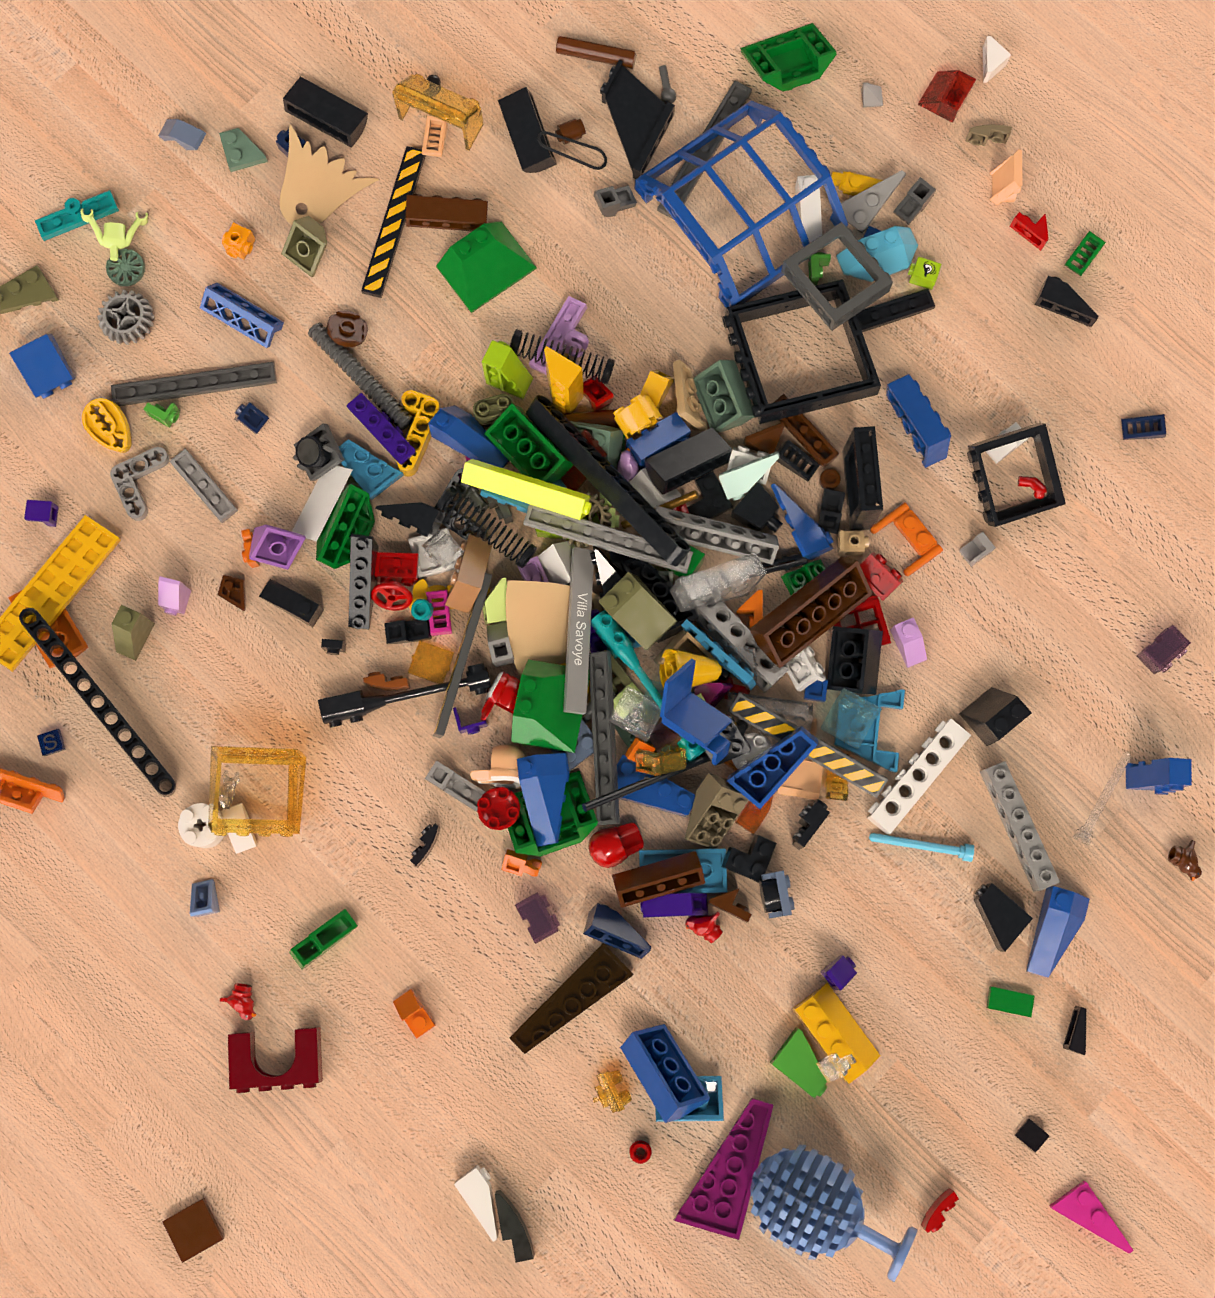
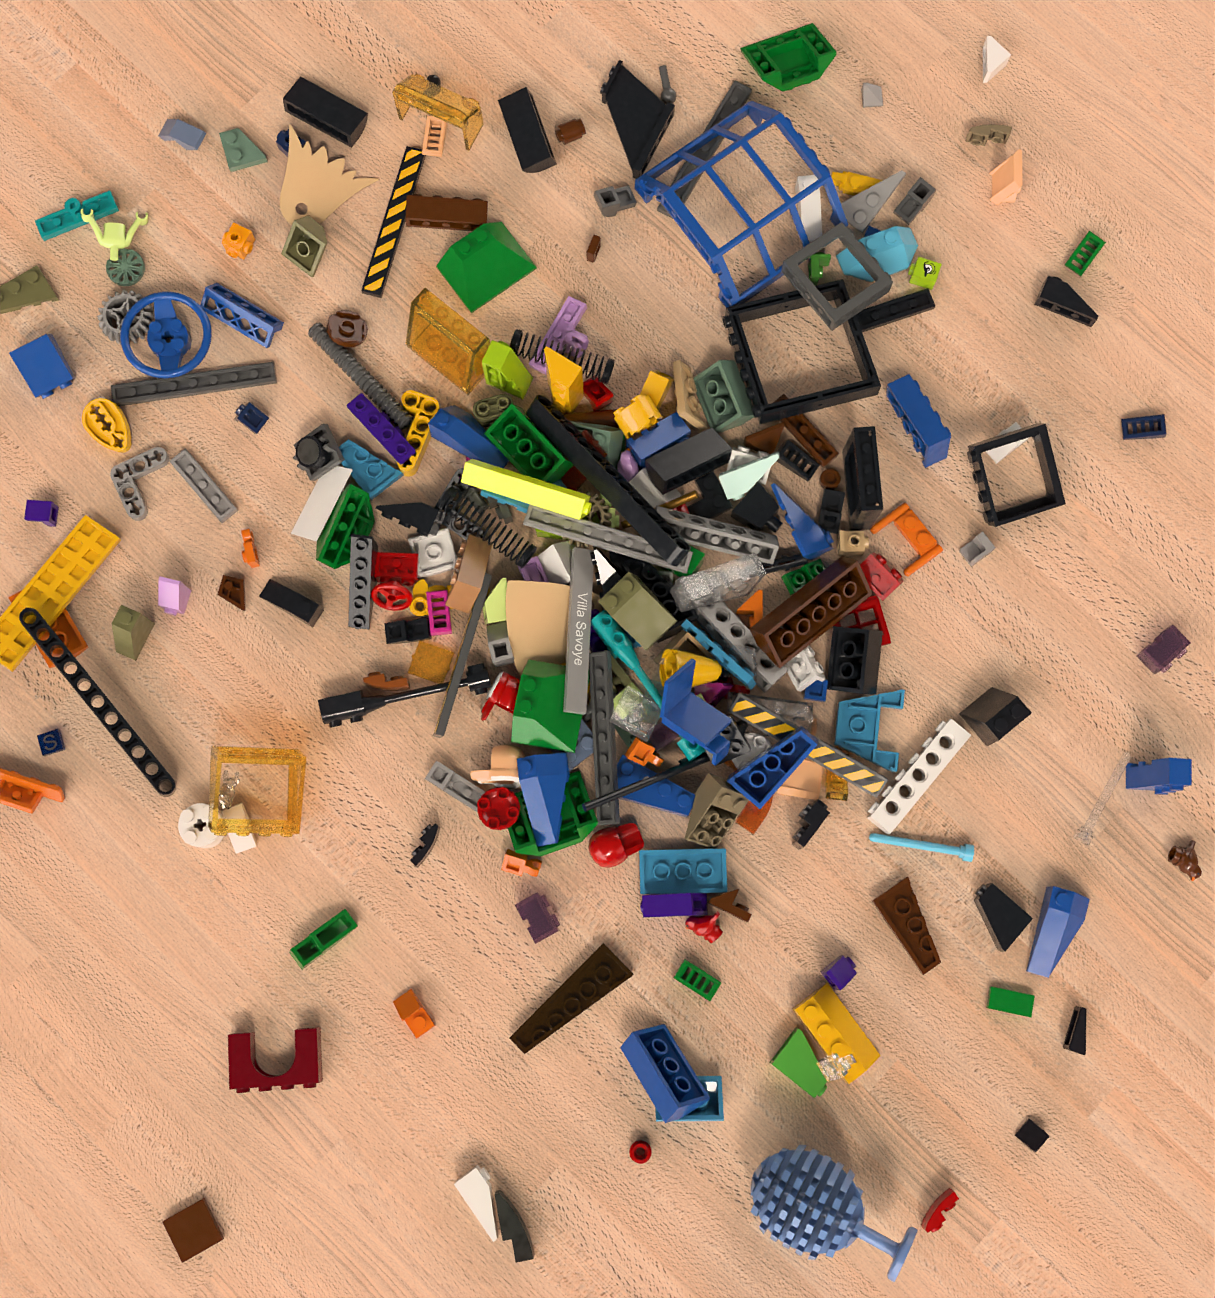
bright green bracket [143,403,180,428] -> none
medium blue slope [189,879,220,917] -> none
red animal [219,983,256,1020] -> none
medium lavender slope [249,524,306,570] -> none
black plate [321,639,346,655] -> none
teal tile [411,599,433,621] -> none
clear piece [422,529,464,569] -> none
dark purple bracket [453,707,488,735] -> none
black piece [537,131,607,170] -> none
reddish brown brick [556,36,637,69] -> none
dark blue slope [583,903,651,959] -> none
clear yellow hips [592,1070,632,1113] -> none
reddish brown brick [612,851,705,908] -> none
clear yellow slope [635,744,686,776] -> none
magenta wing [673,1098,774,1240] -> none
black plate [721,835,777,883] -> none
piece [759,871,795,919] -> none
clear light blue bracket [821,688,882,749] -> none
lavender slope [890,617,927,668] -> none
clear red slope [918,70,976,123] -> none
light grey brick [980,761,1060,892] -> none
red slope [1009,212,1049,251] -> none
red arm [1018,476,1047,499] -> none
dark pink wing [1049,1181,1134,1254] -> none
none -> blue piece [120,291,212,378]
none -> clear yellow windscreen [406,288,490,395]
none -> reddish brown tile [586,235,601,263]
none -> green slope [673,959,721,1001]
none -> reddish brown wing [872,877,941,975]

